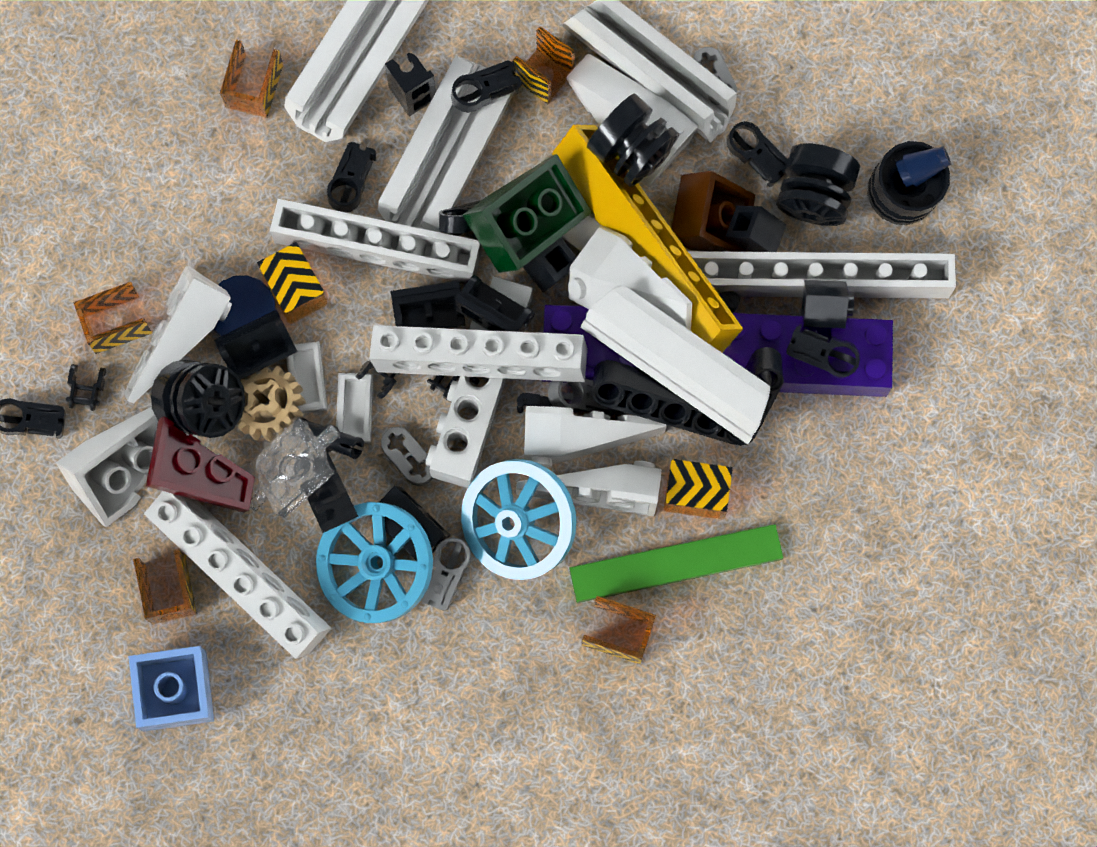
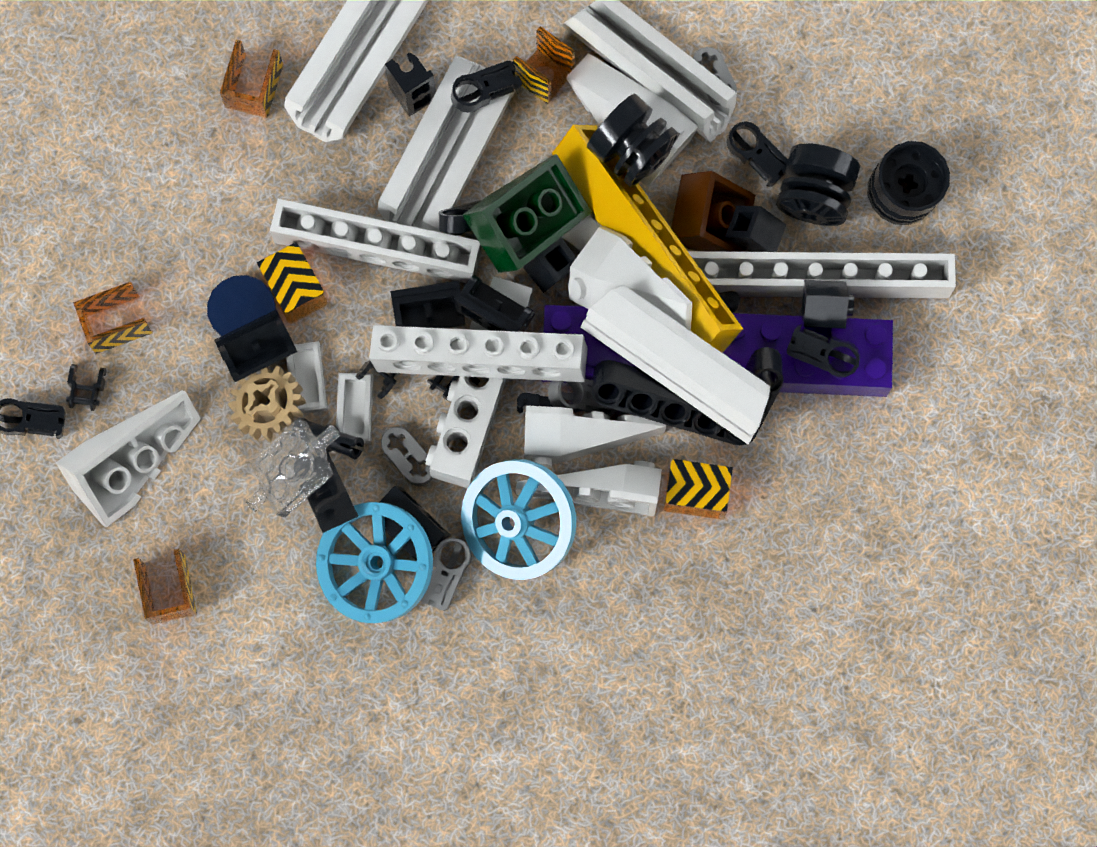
white wedge [124,265,232,404] -> none
light blue brick [128,646,214,732] -> none
white brick [144,491,332,659] -> none
wing [146,416,255,513] -> none
black wheel [151,360,246,438] -> none
black piece [327,142,376,213] -> none
bright green tile [569,524,783,603] -> none
clear orange piece [581,596,656,664] -> none
dark blue cone [896,146,951,187] -> none

